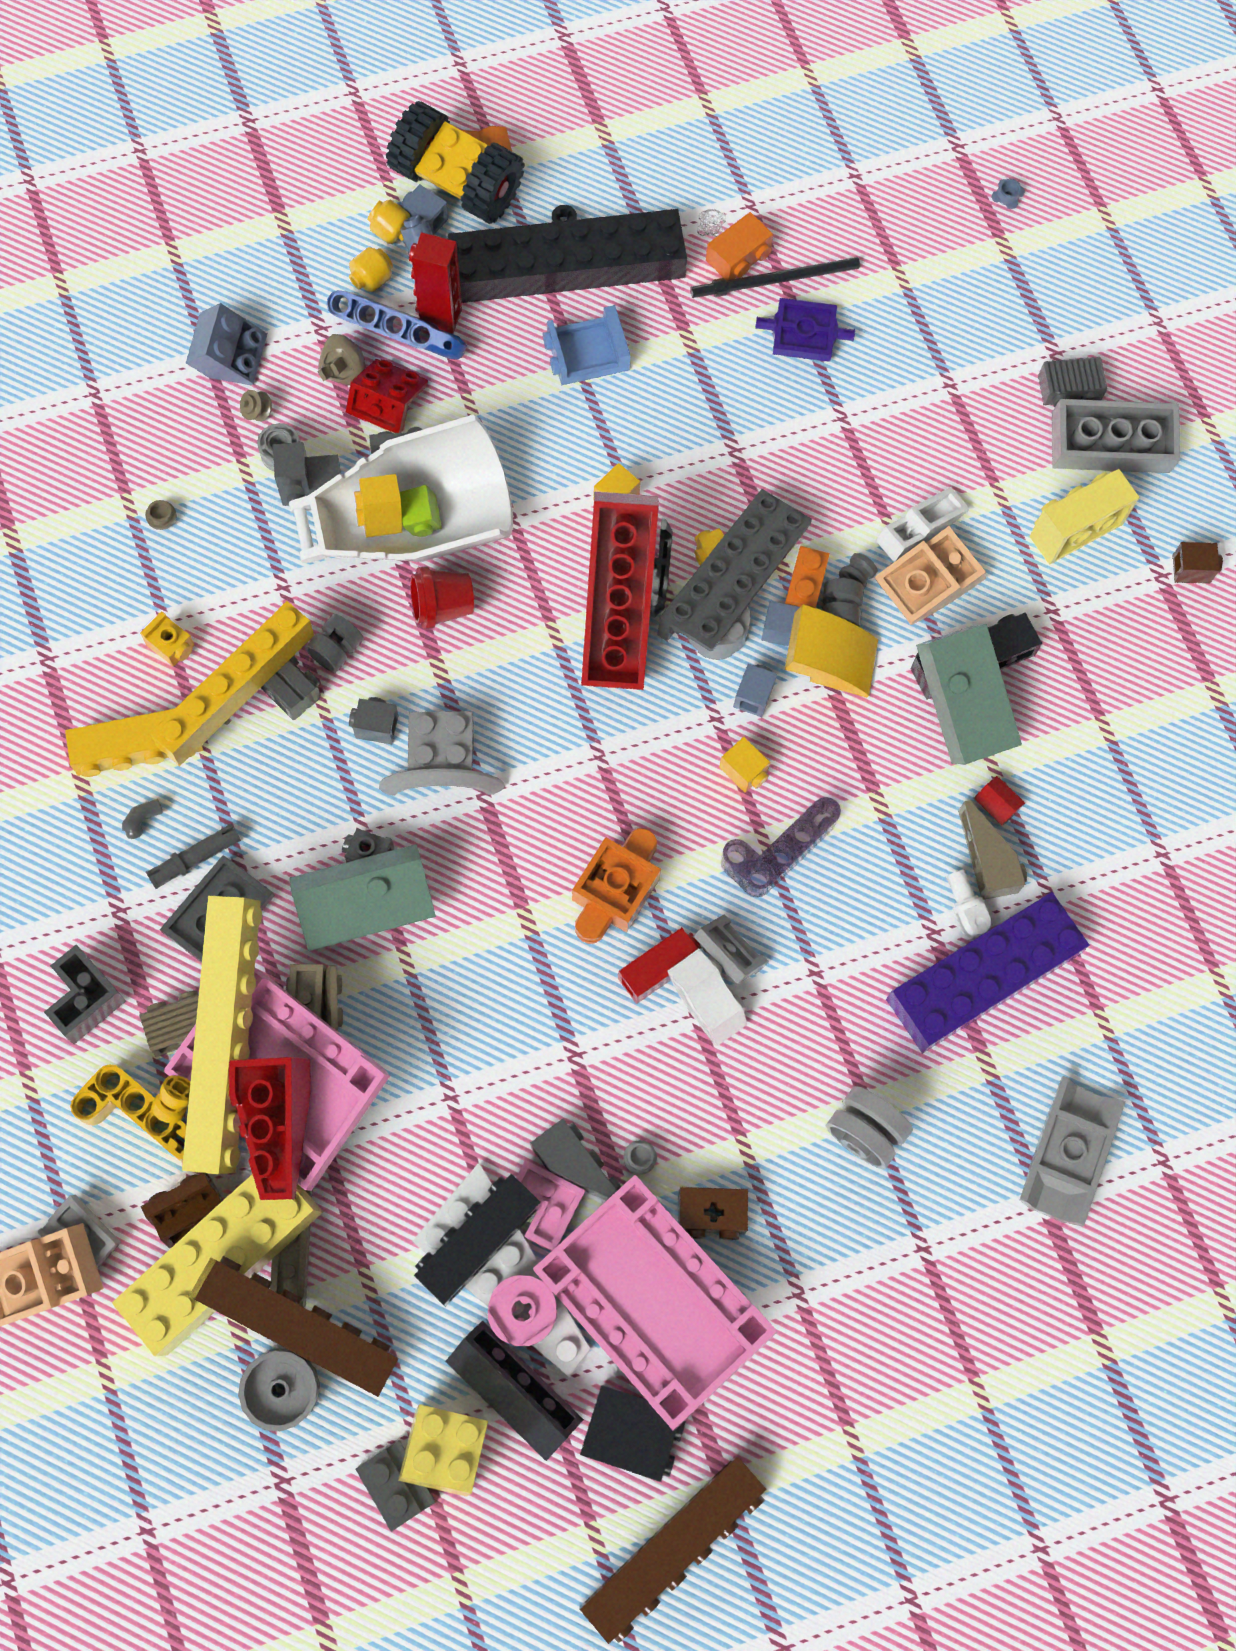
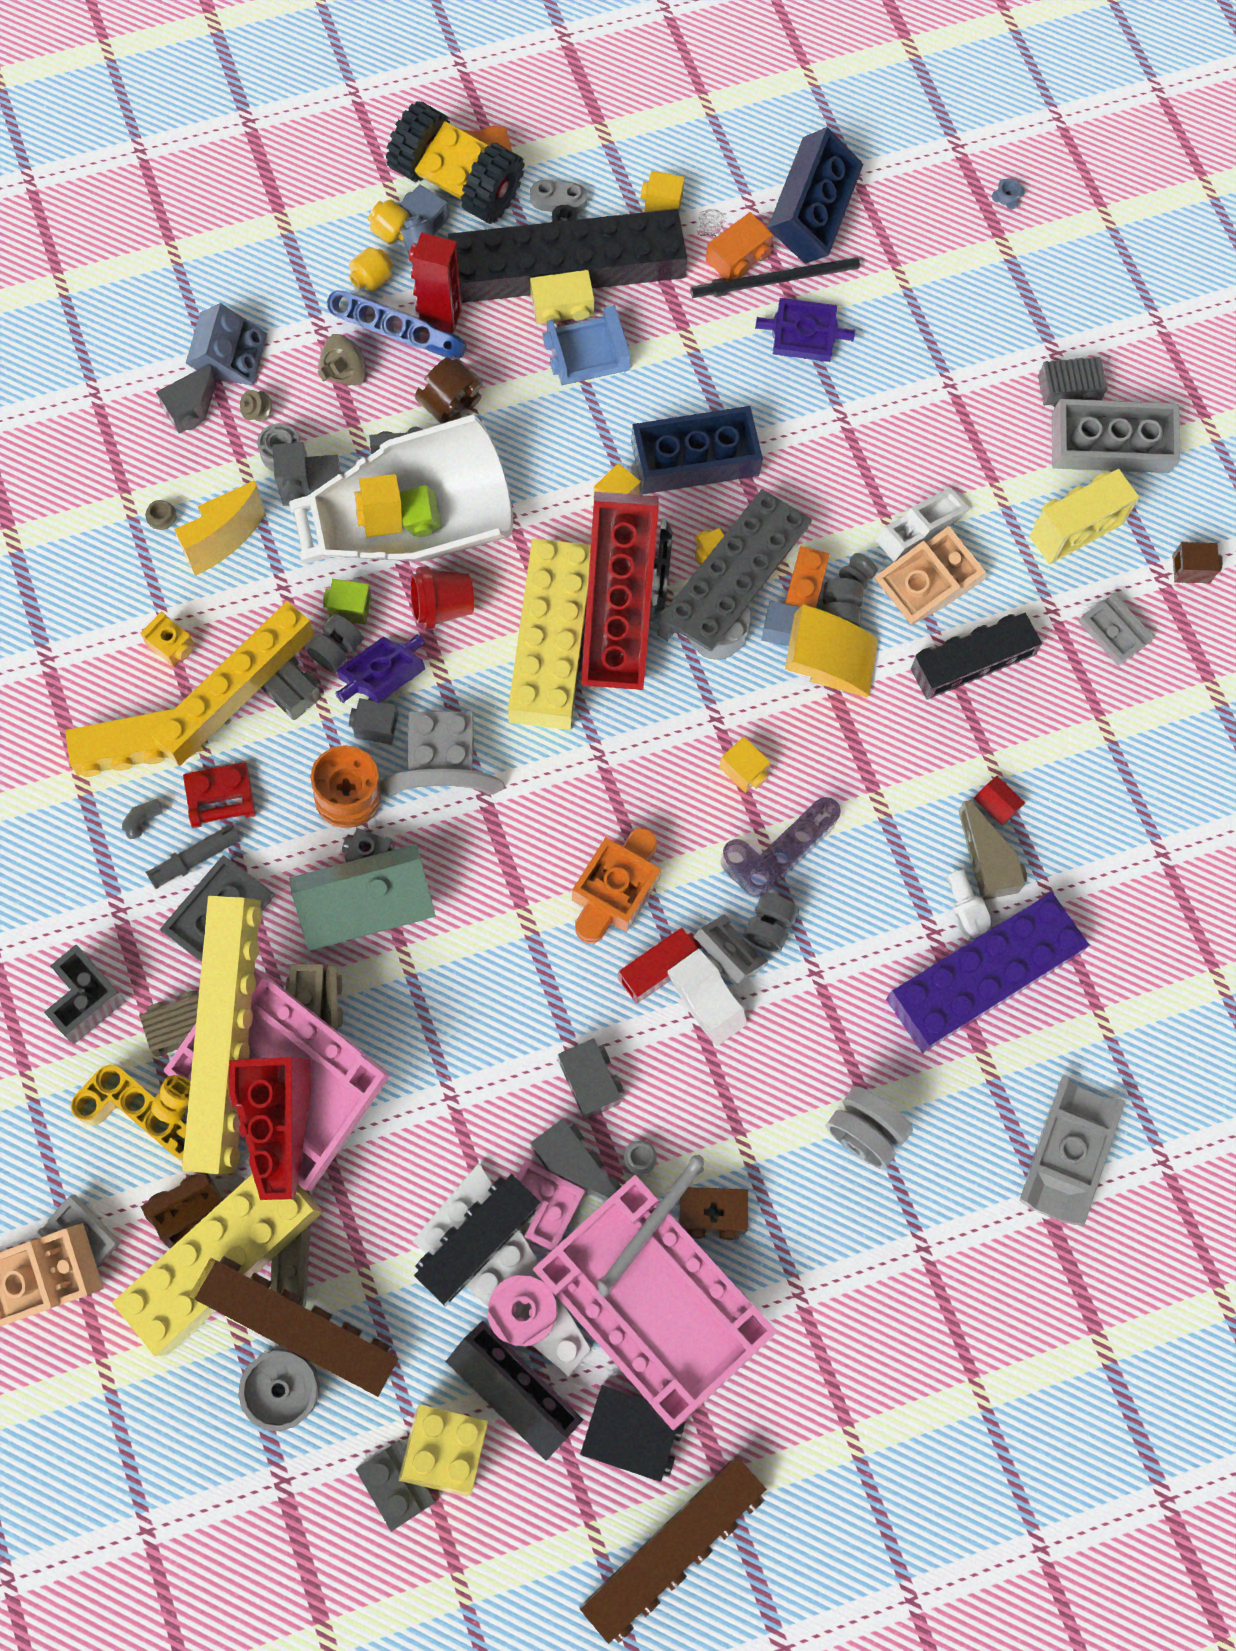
red bracket [345,359,428,433] -> none
sand blue brick [733,664,777,718] -> none
sand green brick [916,624,1022,765] -> none
none -> dark grey slope [156,364,216,434]
none -> yellow slope [174,481,266,576]
none -> red plate [183,762,256,829]
none -> orange wheel [310,745,381,828]
none -> lime brick [323,578,372,625]
none -> dark purple plate [335,634,426,703]
none -> reddish brown brick [415,355,483,424]
none -> light yellow brick [508,538,591,730]
none -> light grey plate [530,180,587,213]
none -> light yellow brick [530,270,594,325]
none -> dark grey brick [557,1038,624,1120]
none -> light grey piece [597,1155,704,1297]
none -> dark blue brick [631,406,763,495]
none -> yellow brick [640,171,685,212]
none -> dark grey wheel [743,892,800,952]
none -> dark blue brick [767,127,864,264]
none -> light grey plate [1078,593,1155,667]

